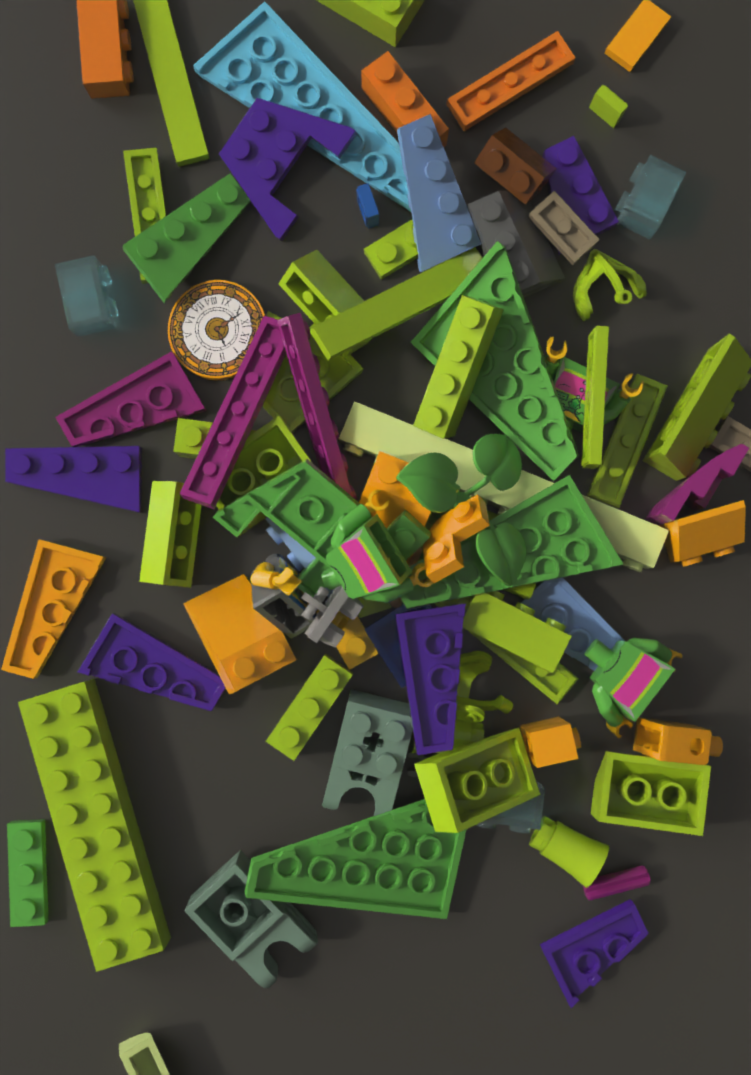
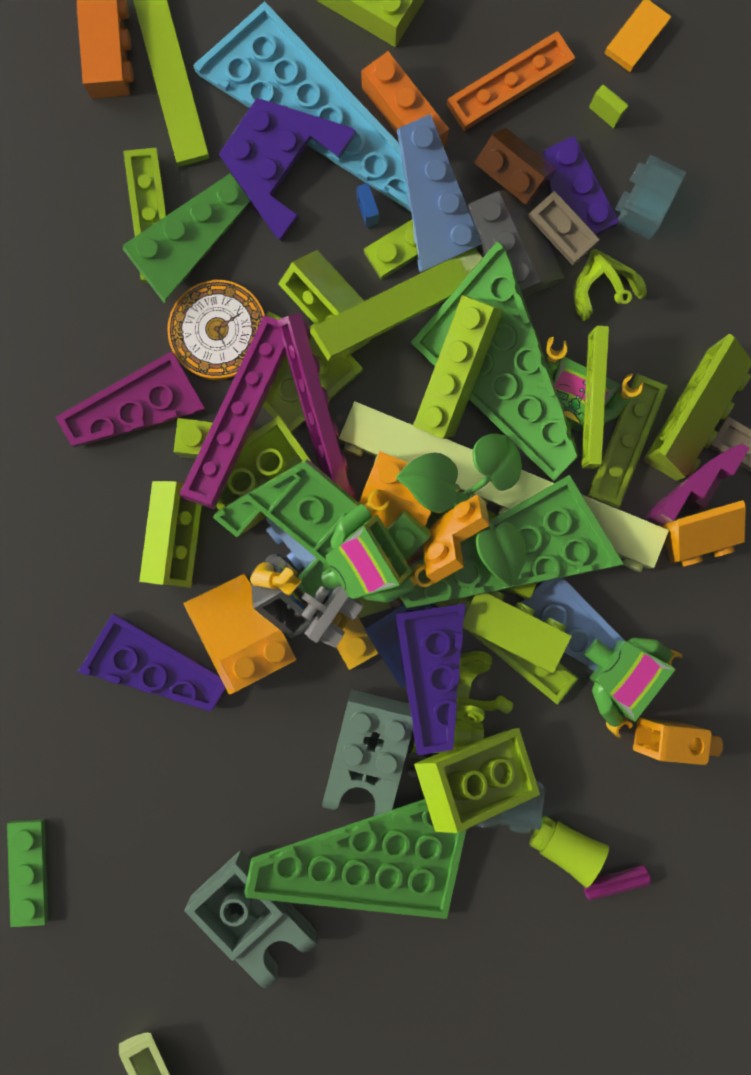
light orange wing [1,539,107,679] -> none
dark purple wing [5,446,142,513] -> none
lime brick [18,679,171,972] -> none
clear light blue brick [55,255,118,337] -> none
lime brick [265,654,353,761] -> none
light orange brick [520,716,581,768] -> none
dark purple wing [540,899,649,1008] -> none
lime slope [591,751,711,836] -> none

